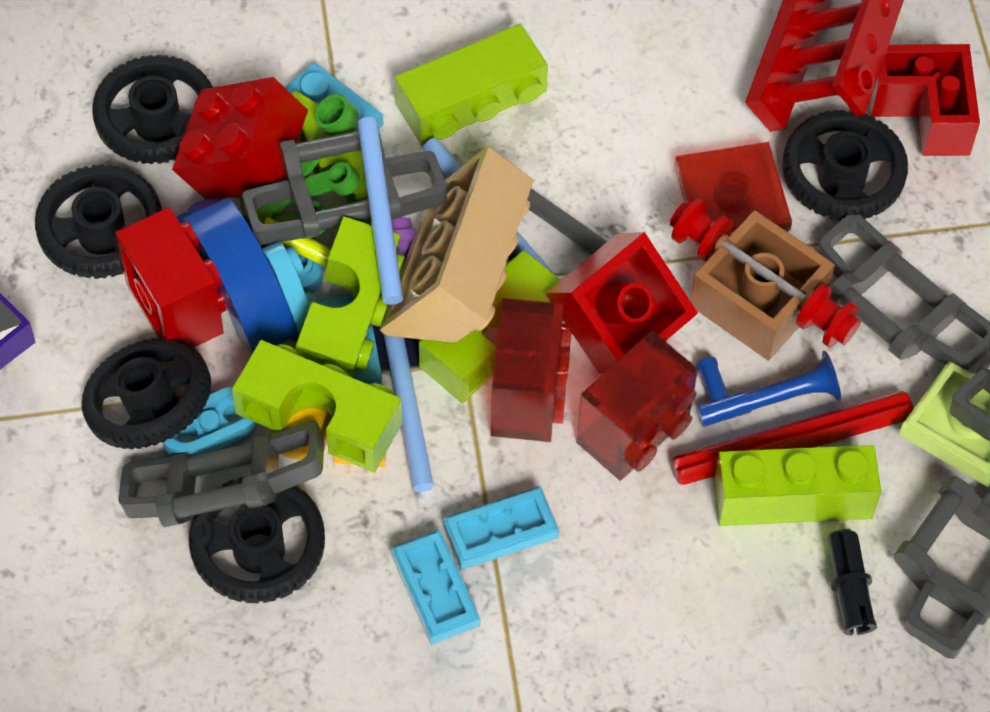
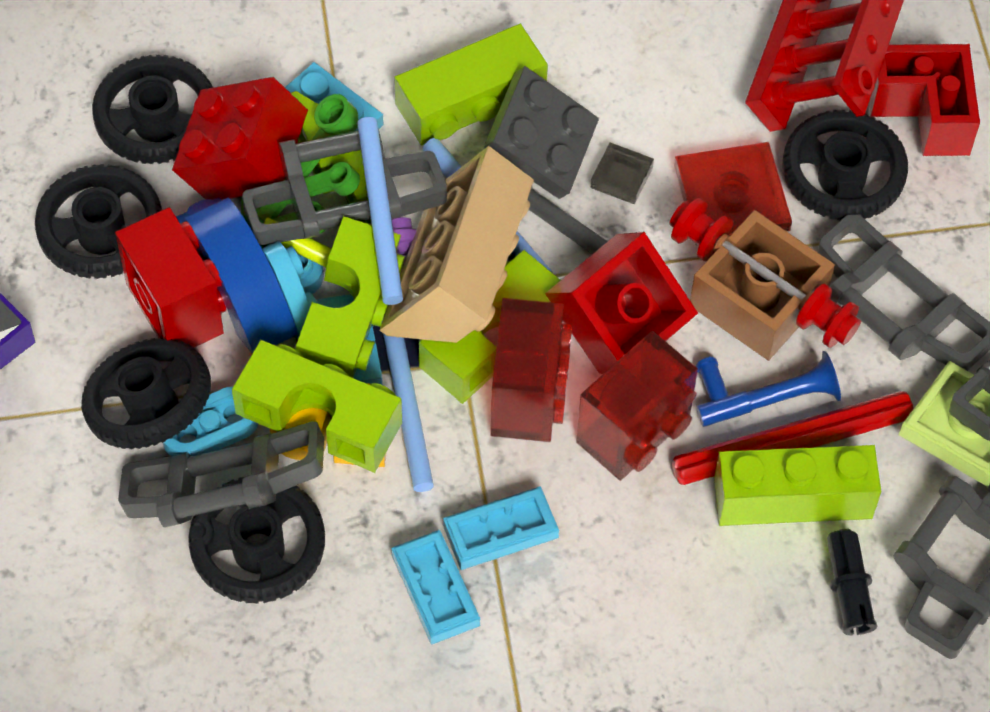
none -> dark grey plate [483,66,599,199]
none -> clear smoke tile [590,142,654,205]

